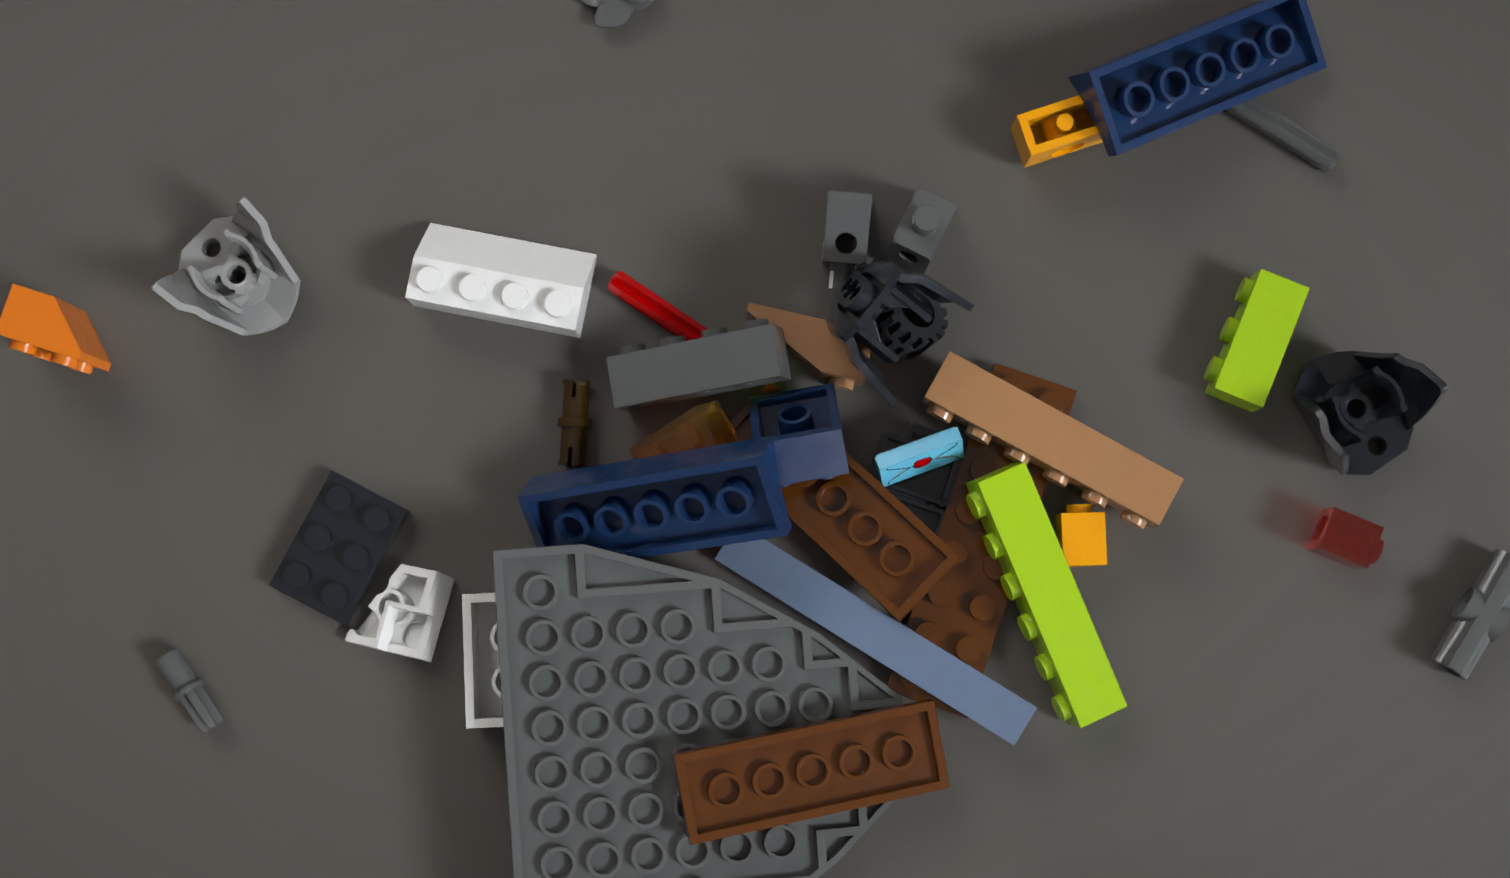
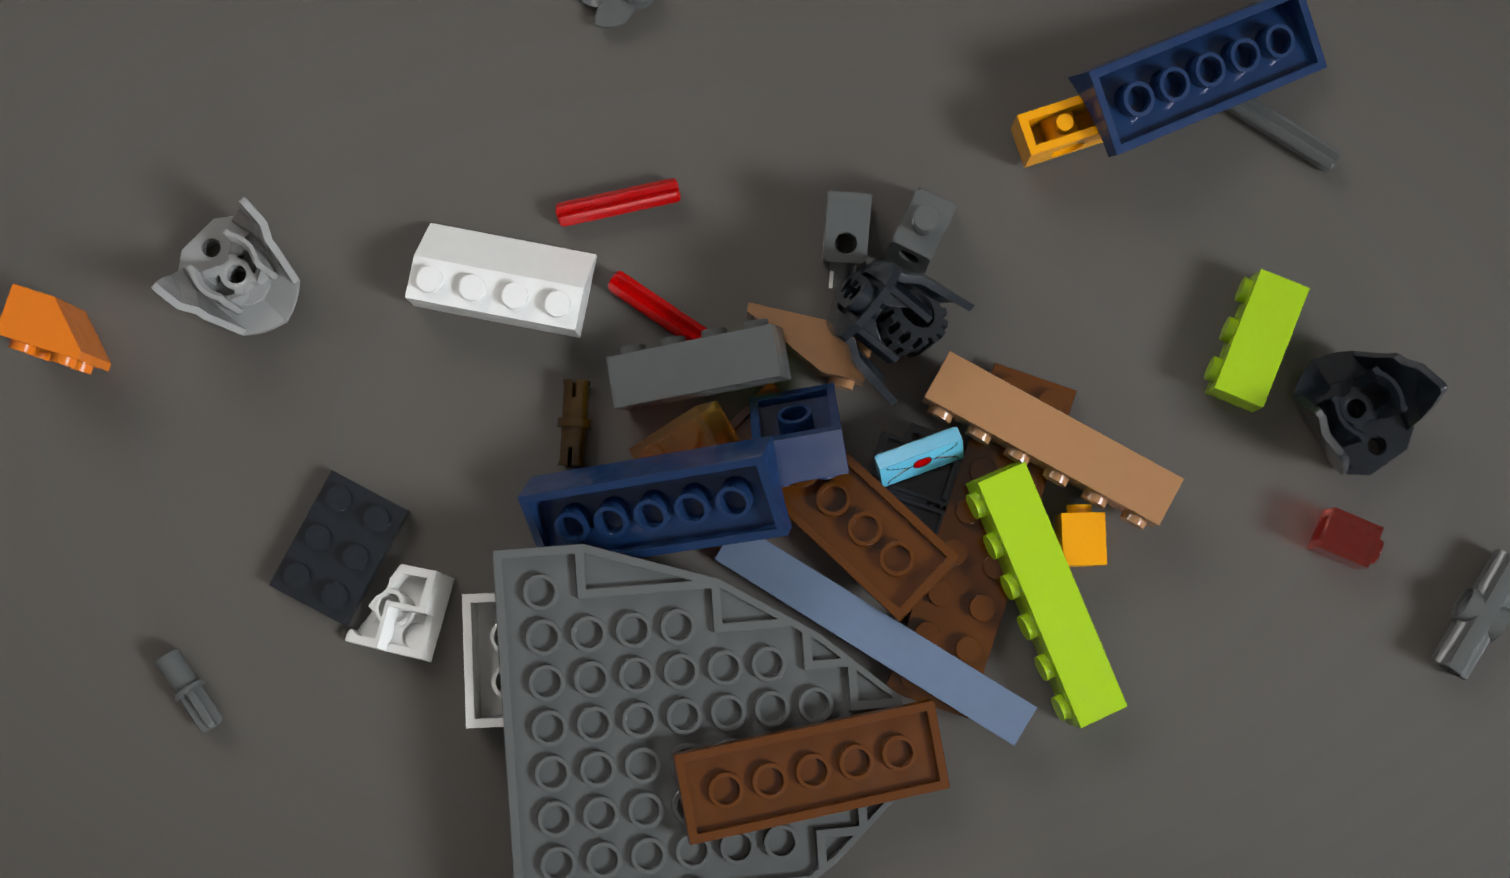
none -> red axle [555,178,681,227]

